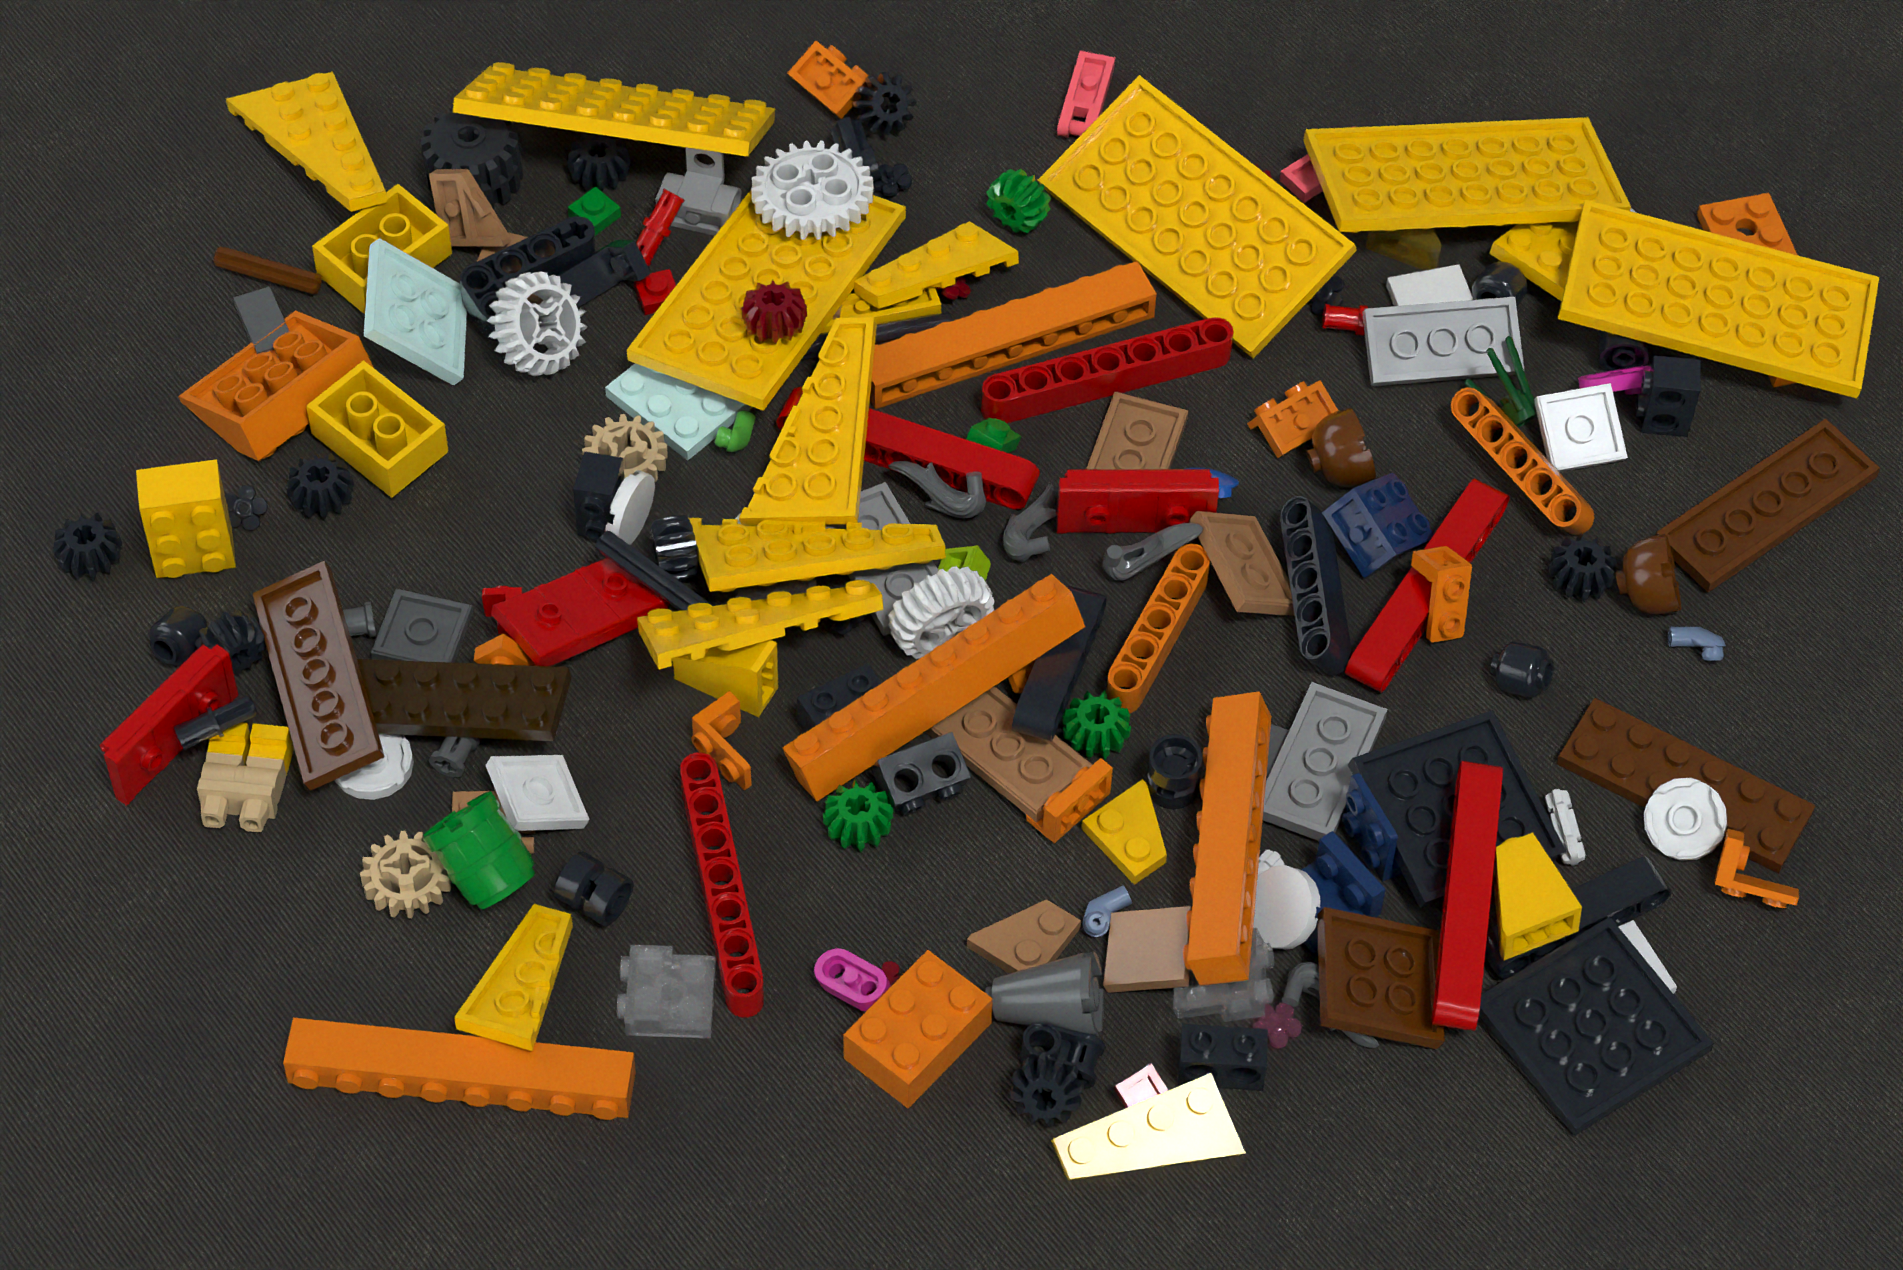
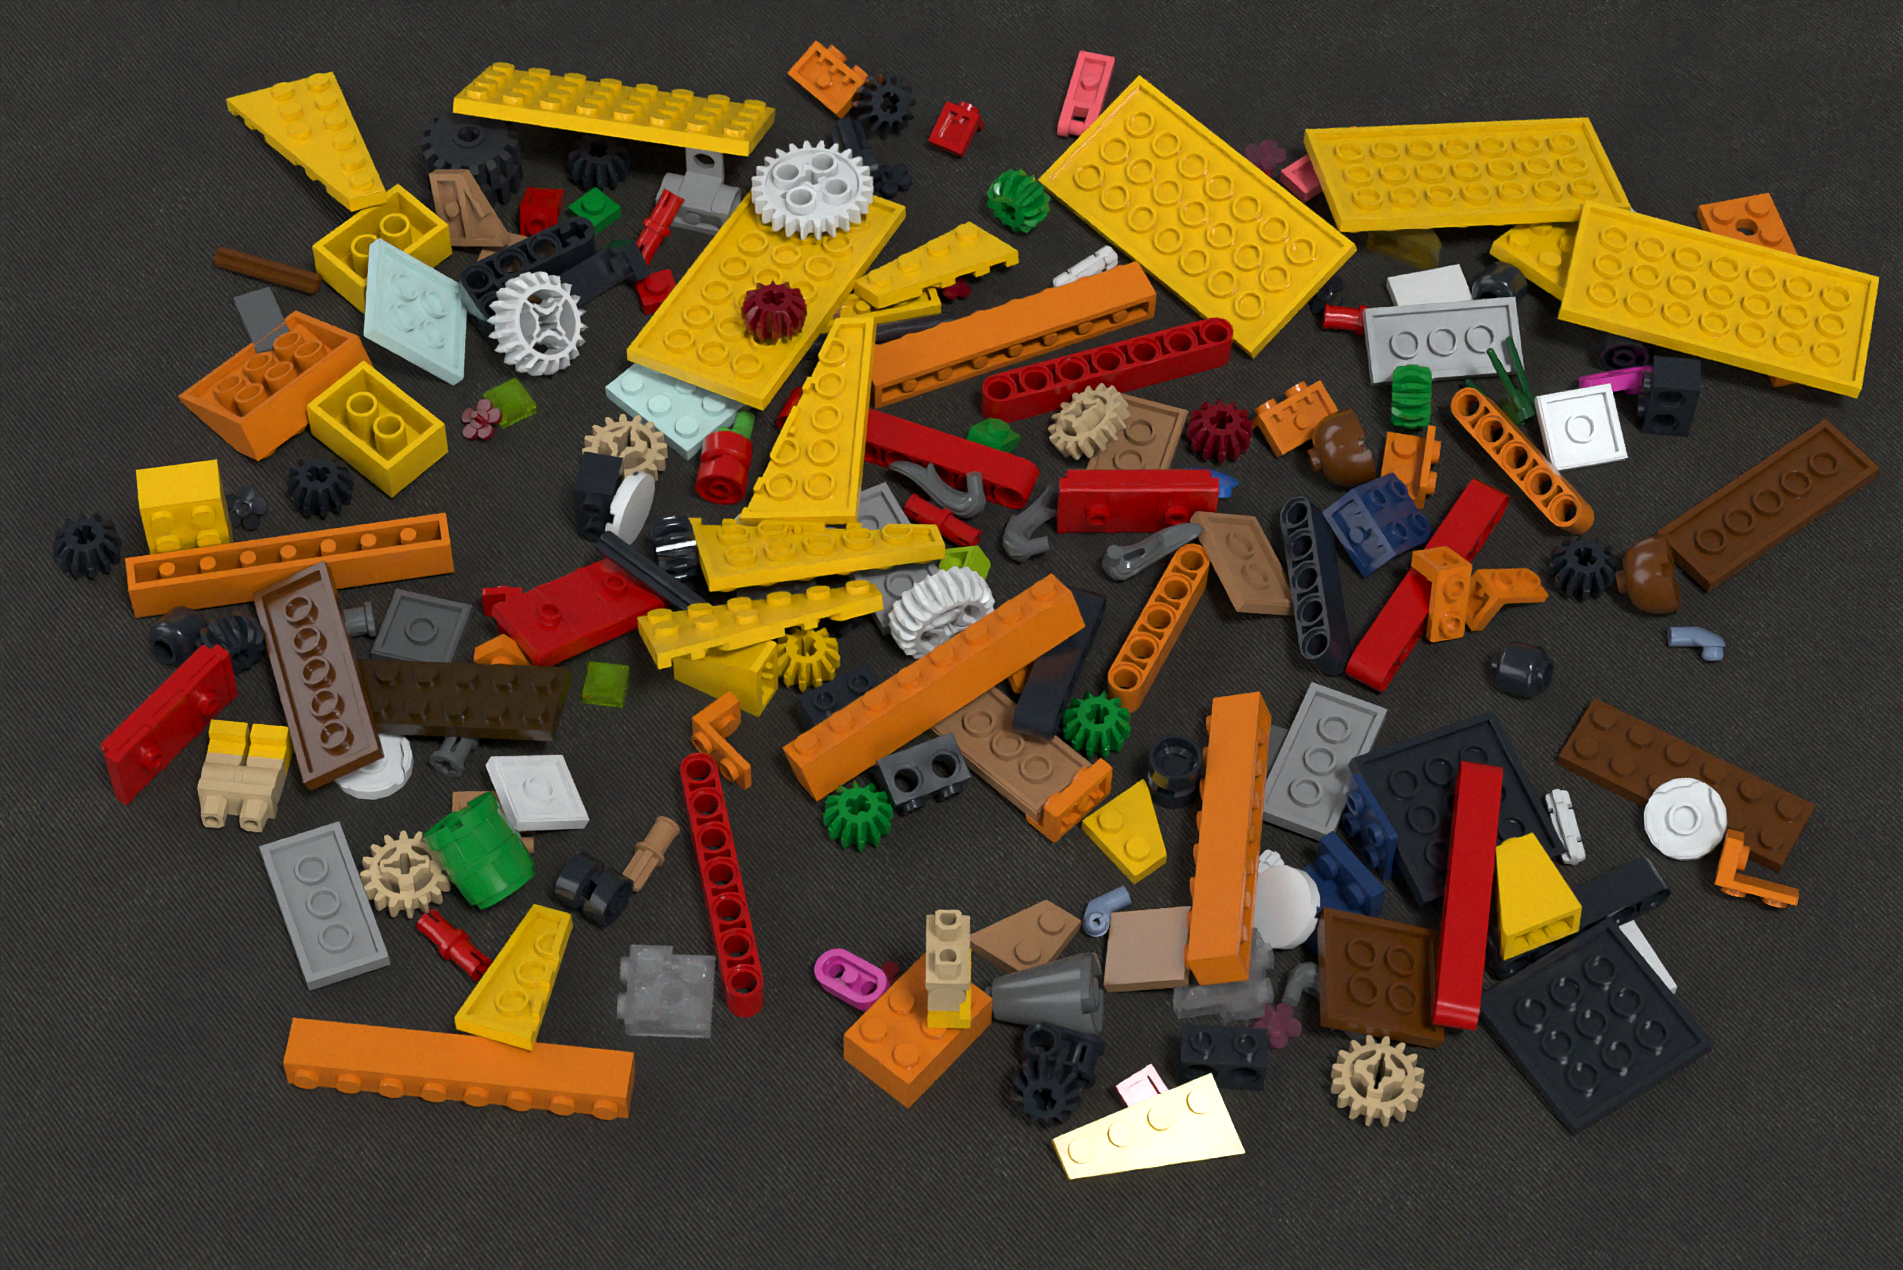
black axle [173,696,257,750] -> none
none -> orange brick [125,513,454,618]
none -> light grey plate [259,821,390,991]
none -> red pin [417,909,492,981]
none -> dark red plant [462,399,502,440]
none -> clear neon green plate [482,377,536,429]
none -> red bracket [520,187,564,237]
none -> clear neon green plate [582,661,630,708]
none -> medium nougat axle [622,816,680,892]
none -> red wheel [695,431,753,505]
none -> yellow gear [777,626,840,693]
none -> red pin [903,493,982,547]
none -> tan hips [925,910,971,1028]
none -> red bracket [928,101,985,158]
none -> tan gear [1048,383,1130,460]
none -> white axle [1052,246,1118,288]
none -> dark red gear [1187,398,1253,465]
none -> clear pink plant [1245,140,1286,170]
none -> tan gear [1331,1035,1425,1127]
none -> orange bracket [1381,425,1442,509]
none -> green gear [1391,364,1432,430]
none -> orange bracket [1466,568,1549,631]

